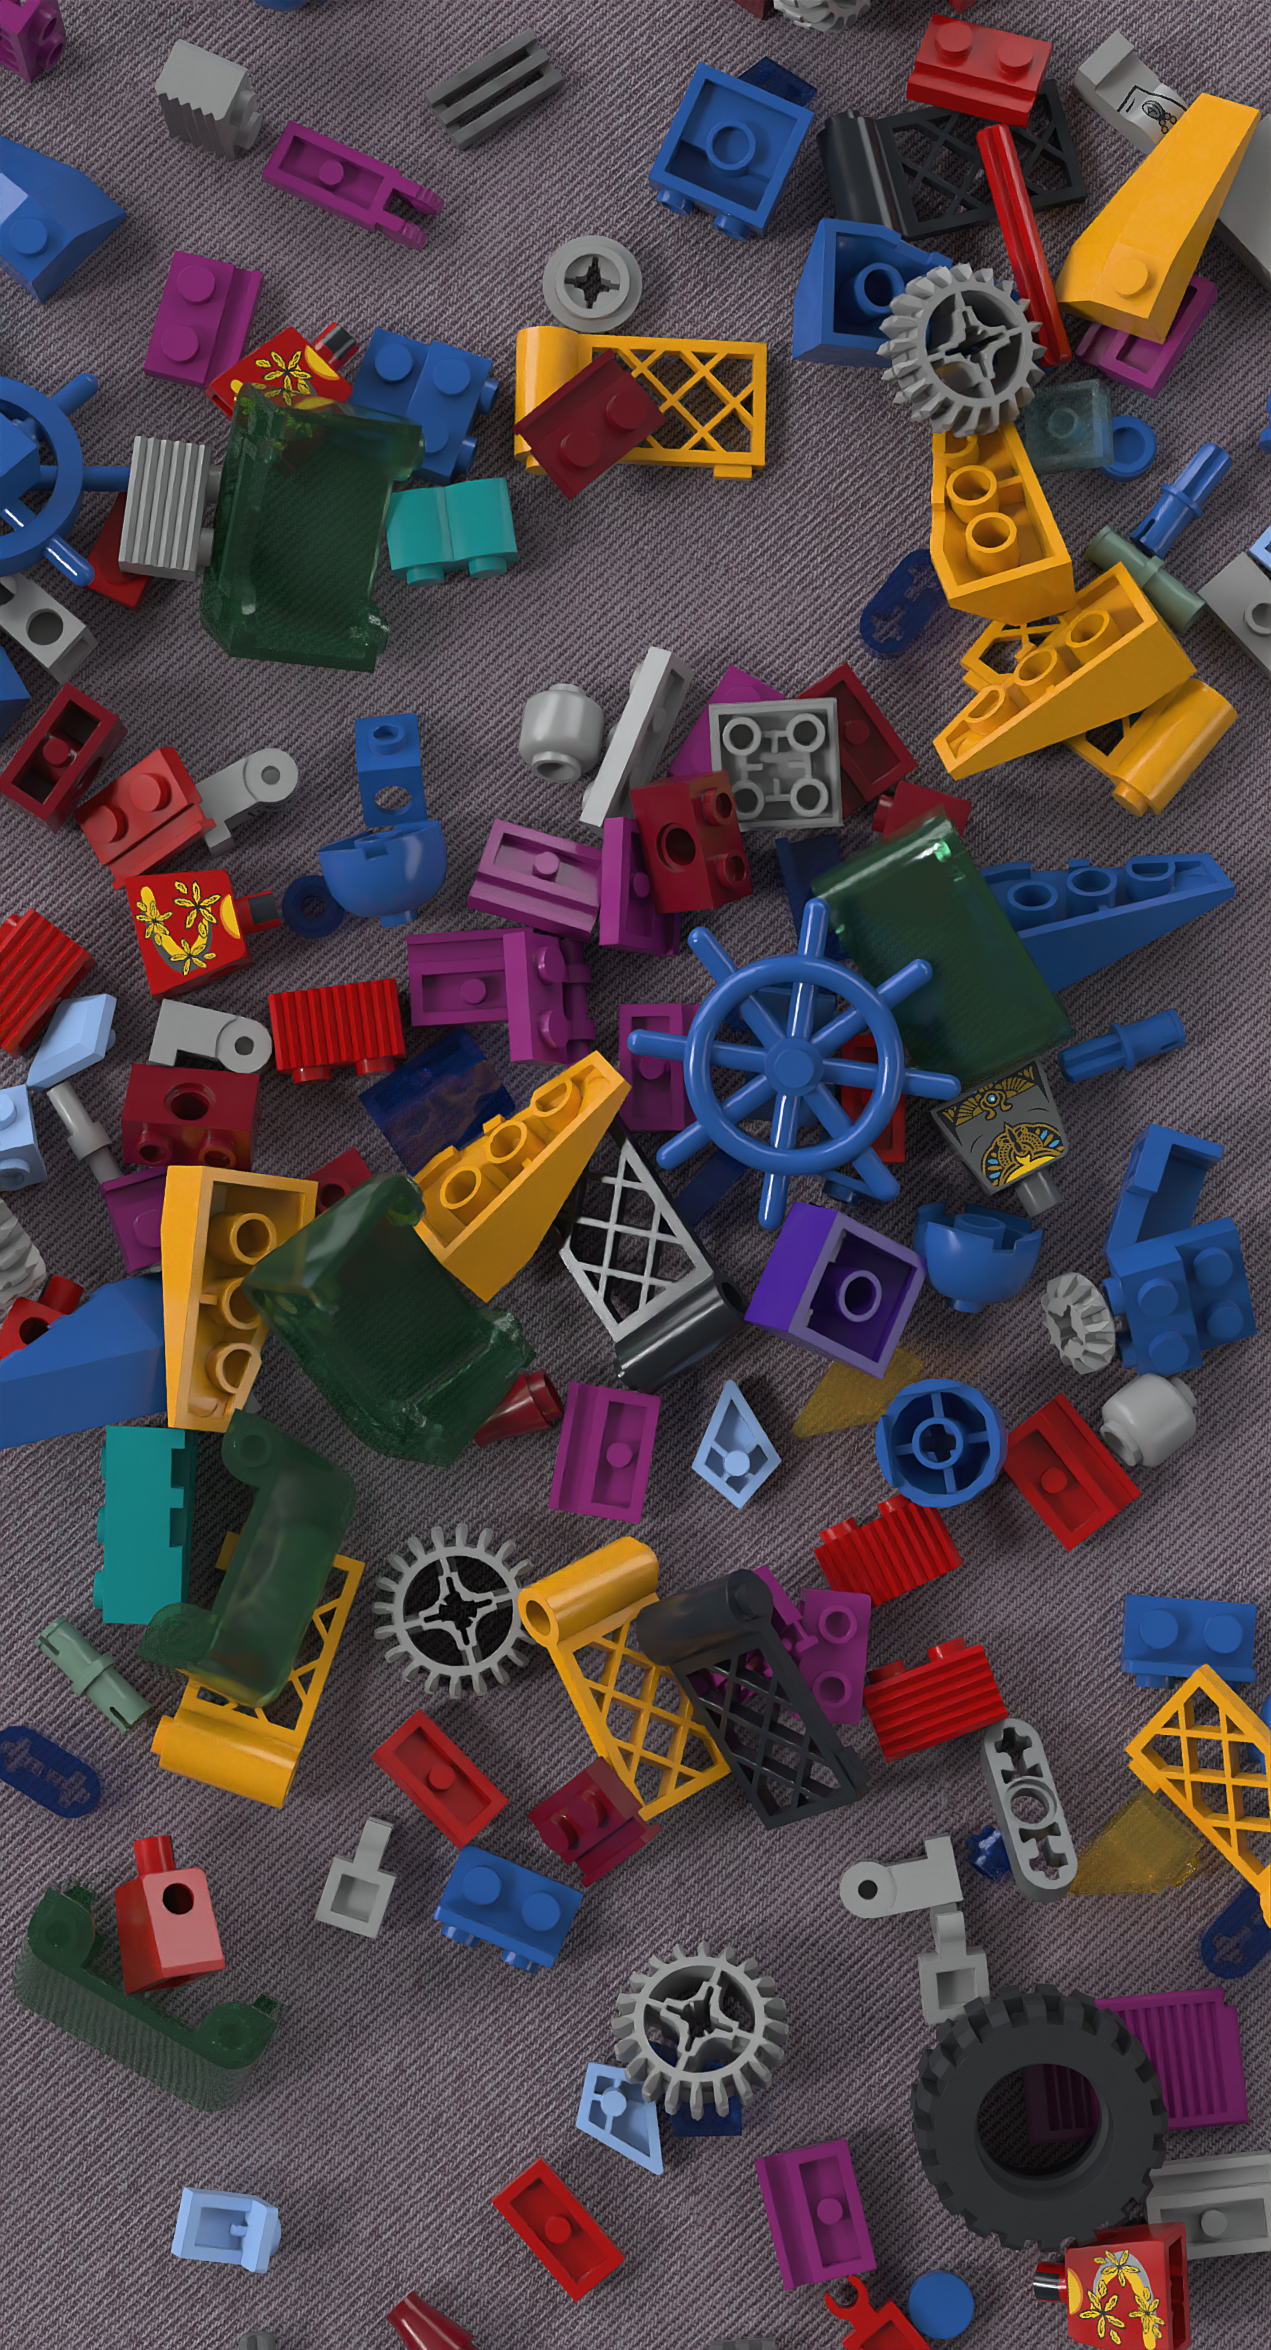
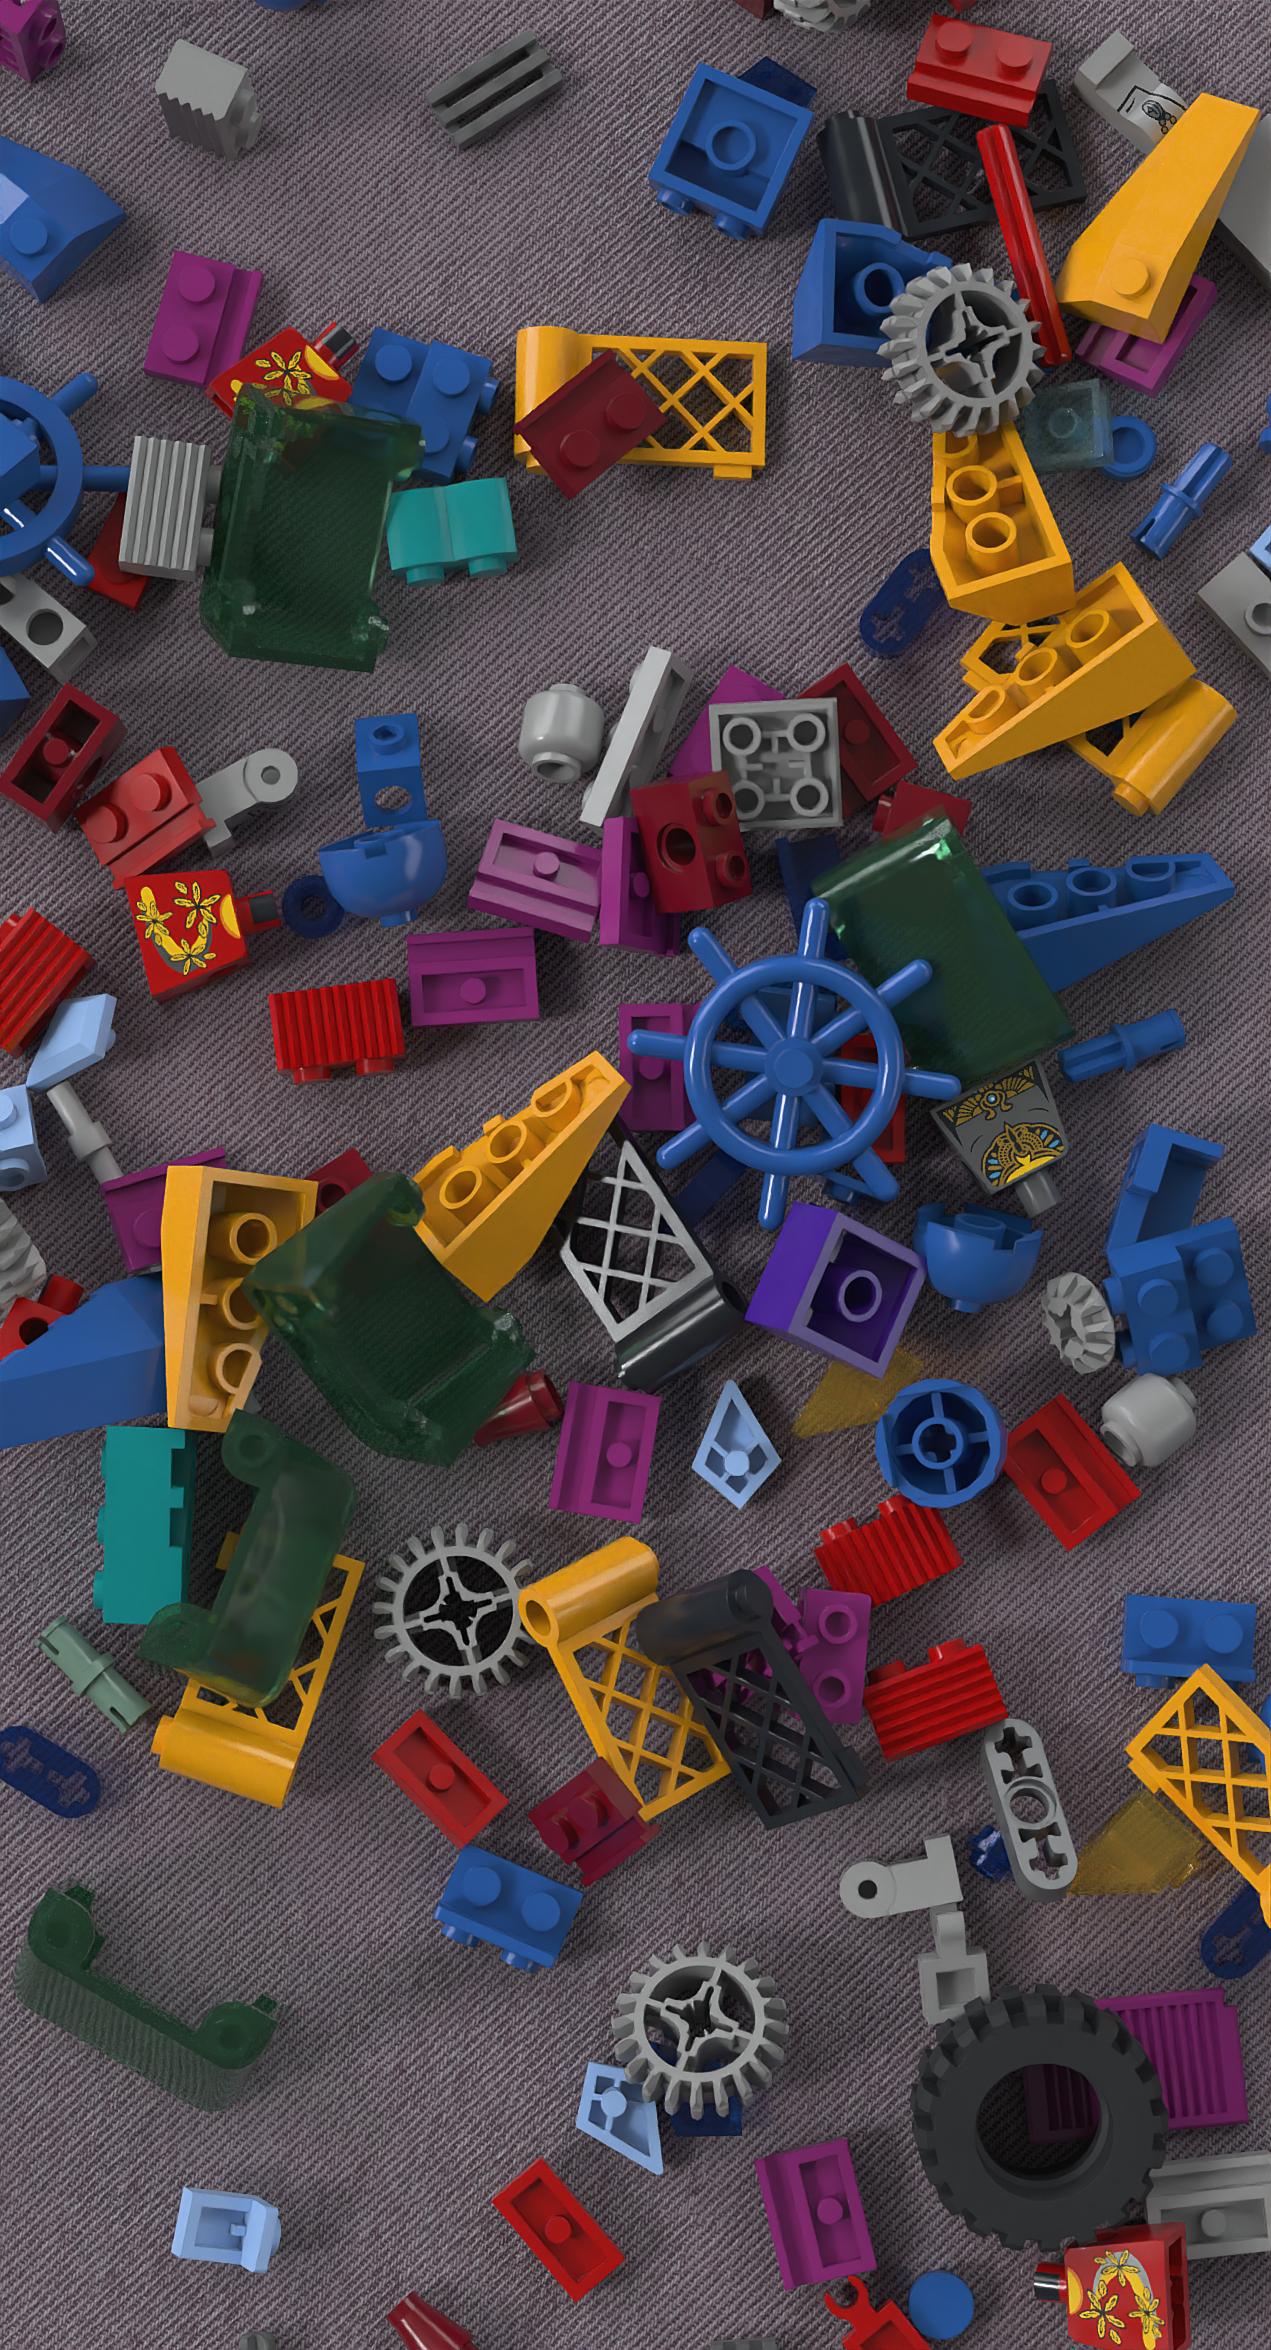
red torso [115,1835,226,1995] -> none
dark red brick [121,1063,261,1172] -> none
light grey leg [148,998,275,1076] -> none
magenta hinge [262,120,445,250] -> none
light grey plate [314,1815,398,1940] -> none
clear blue panel [357,1026,516,1176] -> none
magenta plate [503,931,596,1069] -> none
light grey gear [542,235,642,334] -> none
sand green pin [1084,524,1207,634] -> none

